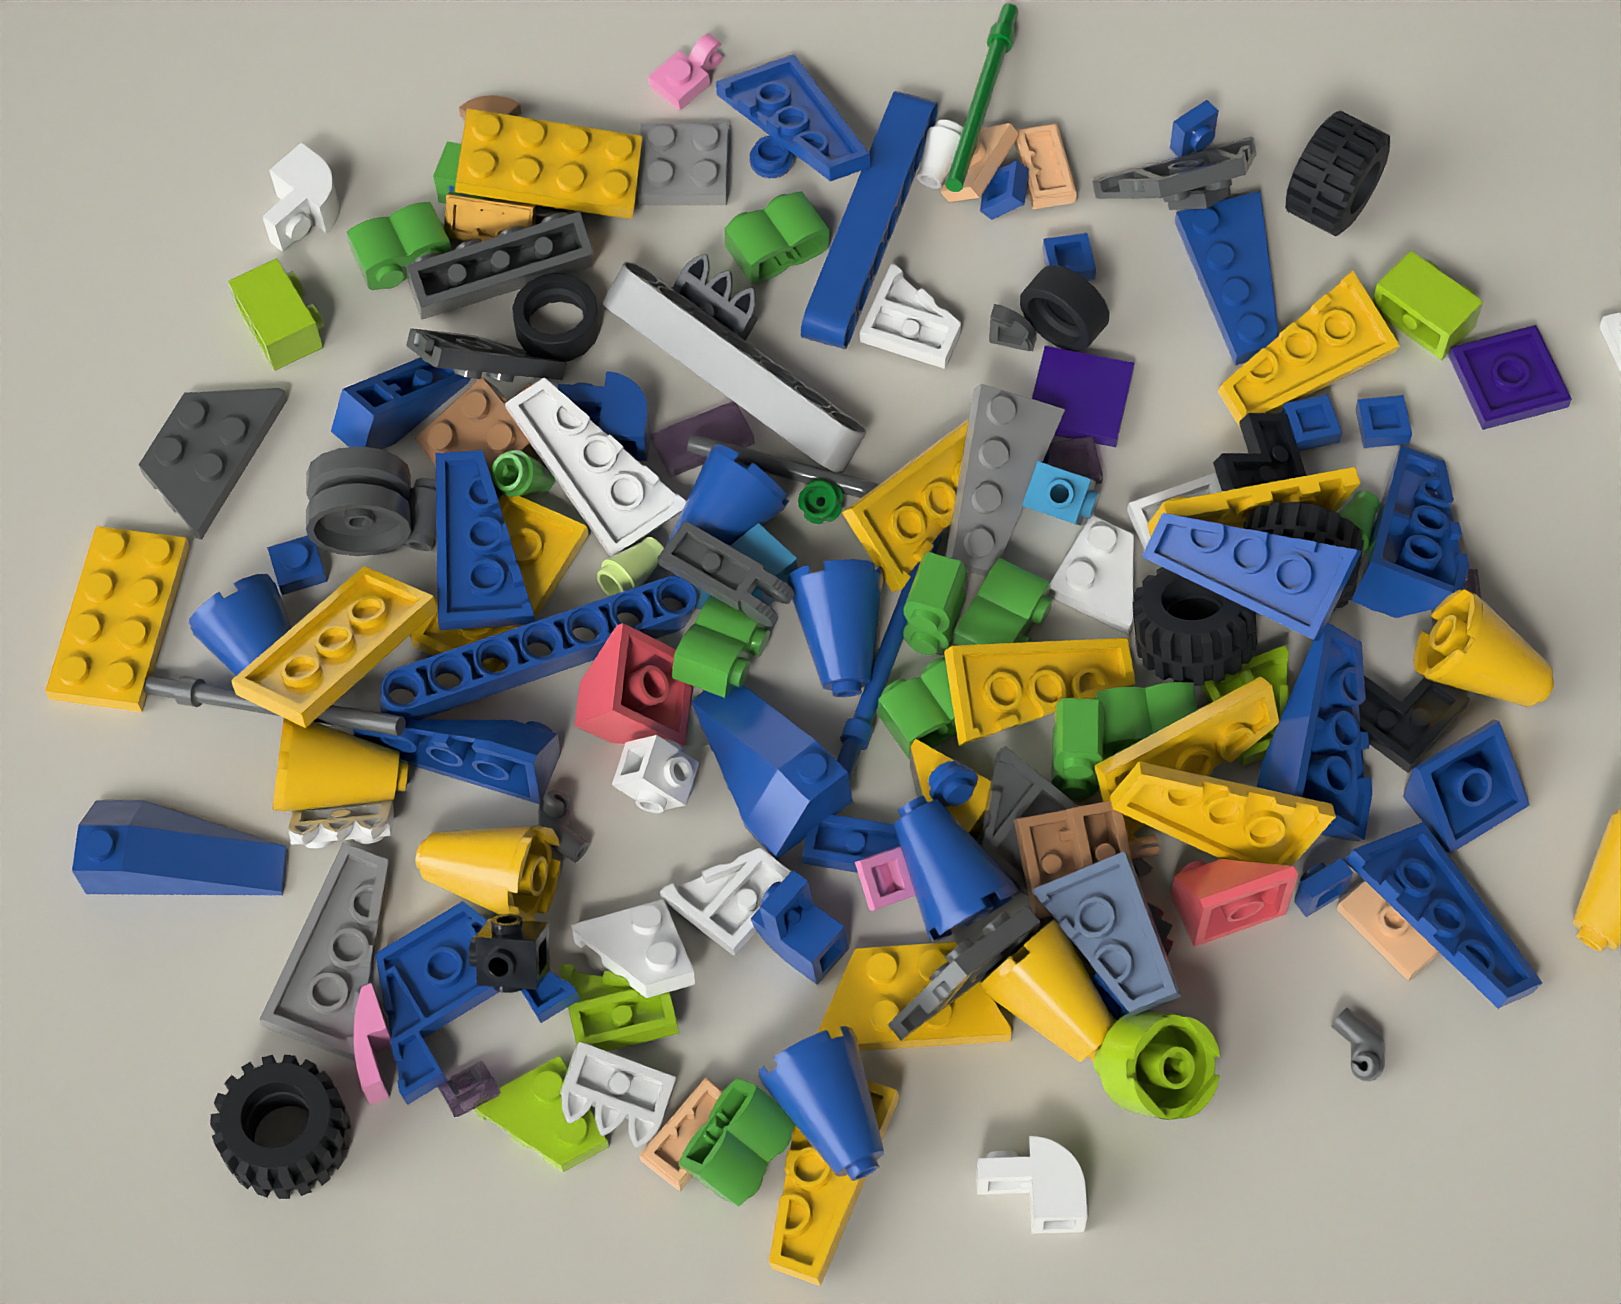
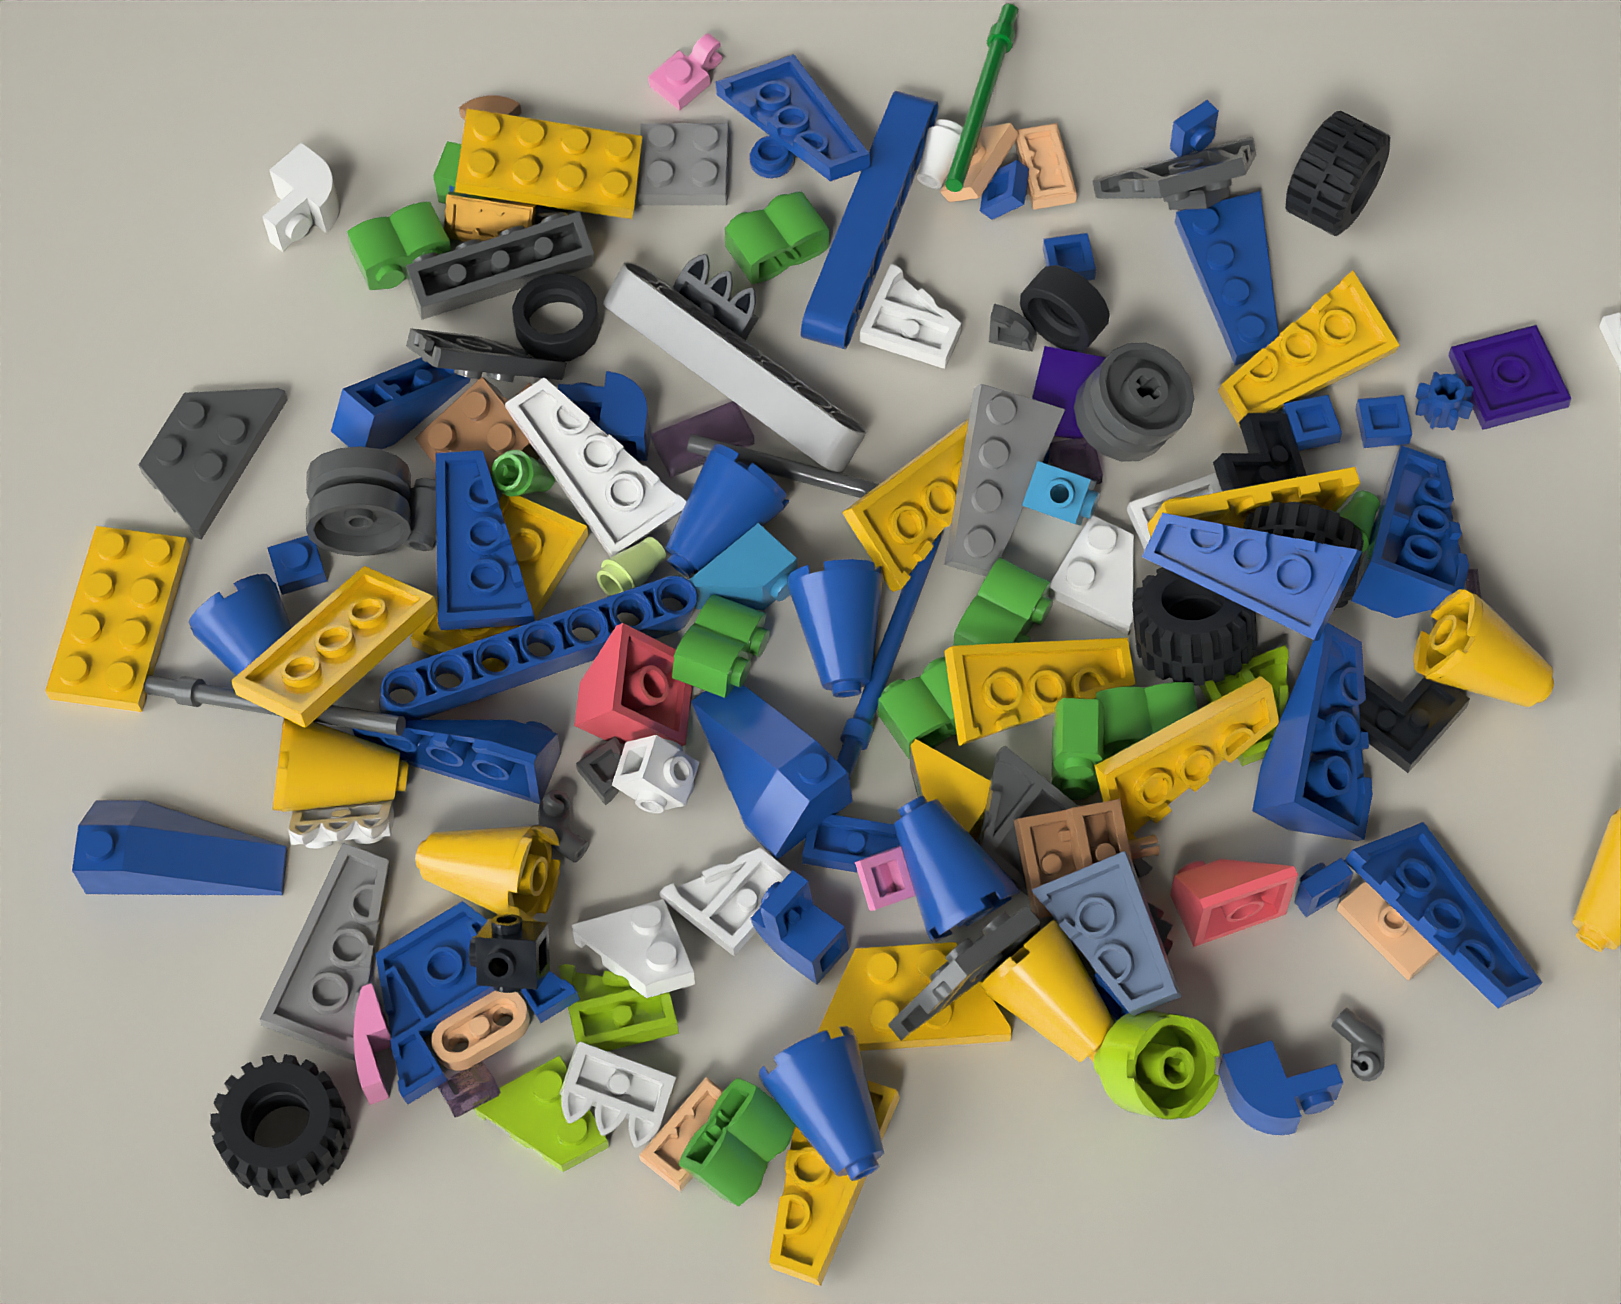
lime brick [228,258,324,371] -> none
dark grey hinge [658,521,795,628] -> none
green plate [798,478,844,525] -> none
bright green brick [903,552,967,655] -> none
blue plate [928,760,977,807] -> none
white brick [976,1136,1088,1234] -> none
yellow wing [1110,761,1336,866] -> none
lime brick [1372,250,1484,360] -> none
blue slope [1403,719,1530,853] -> none
none -> light nougat plate [431,990,530,1071]
none -> dark grey tile [576,737,623,805]
none -> dark grey wheel [1074,343,1194,462]
none -> blue brick [1218,1040,1343,1135]
none -> blue gear [1415,371,1473,430]

